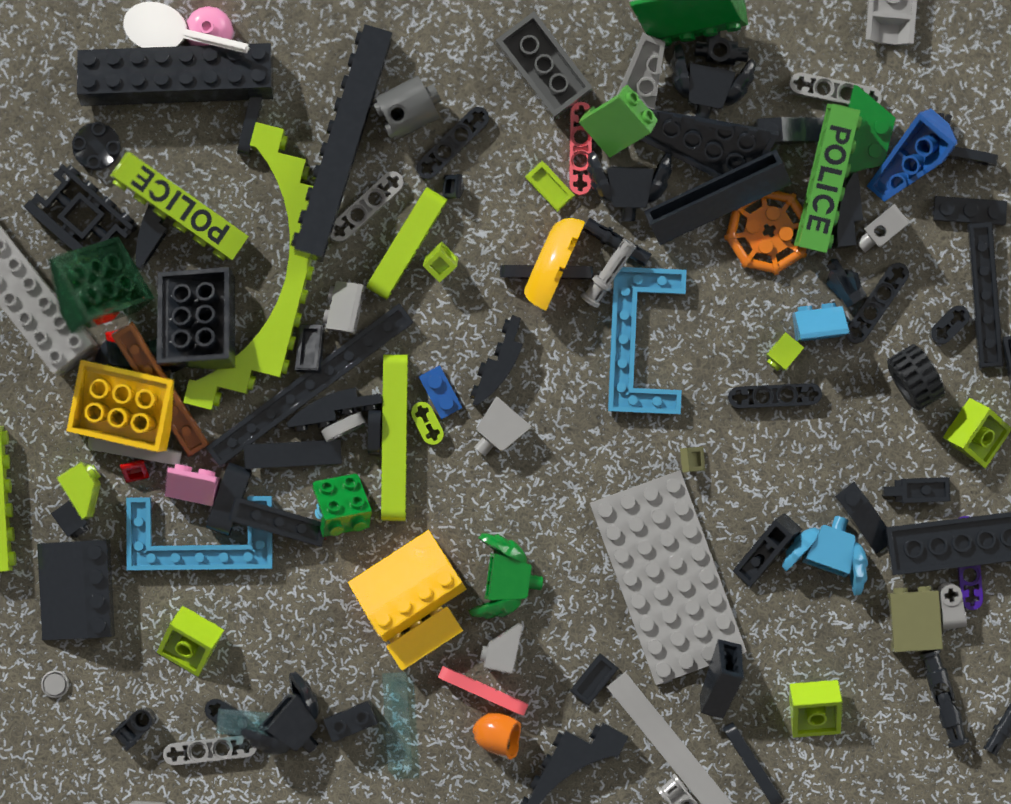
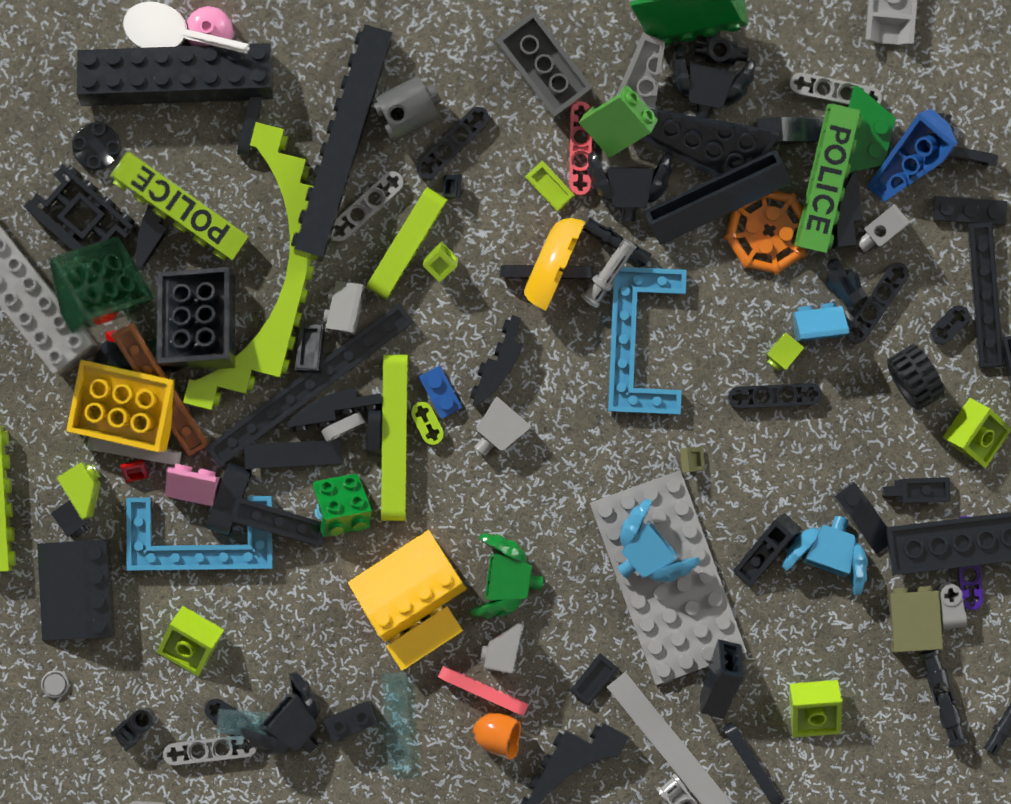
none -> dark azure torso [617,499,700,582]

